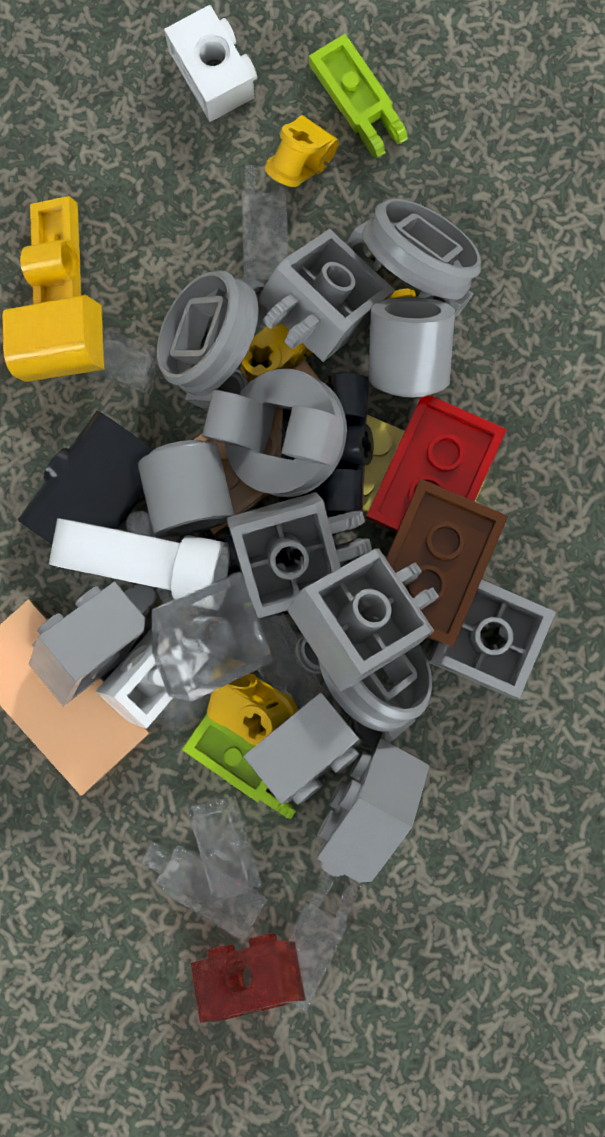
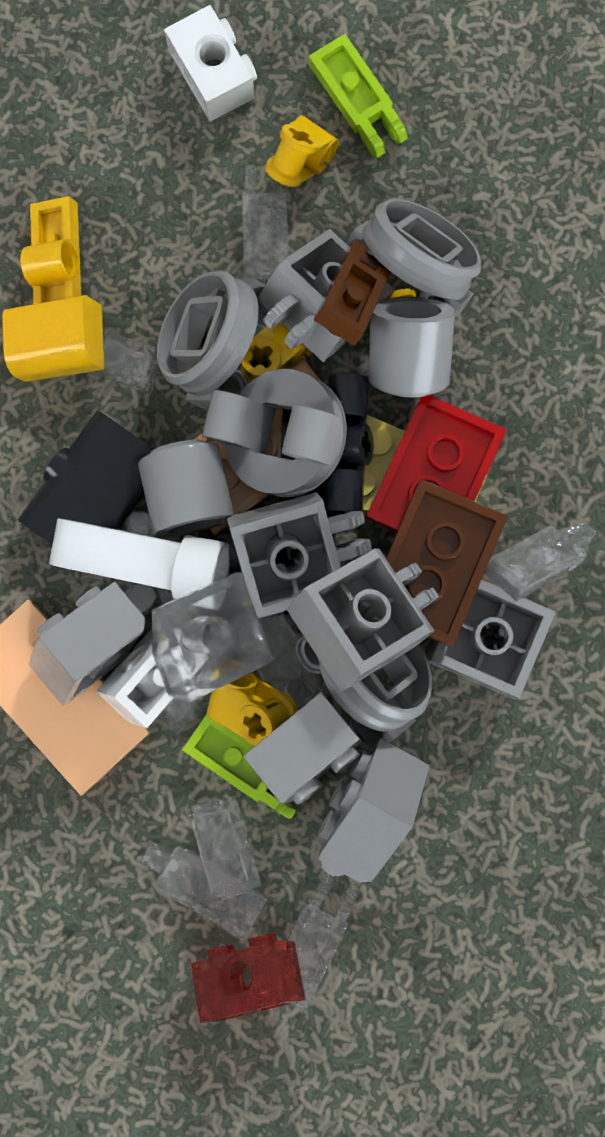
none -> reddish brown plate [314,239,391,346]
none -> clear hinge [485,521,597,601]

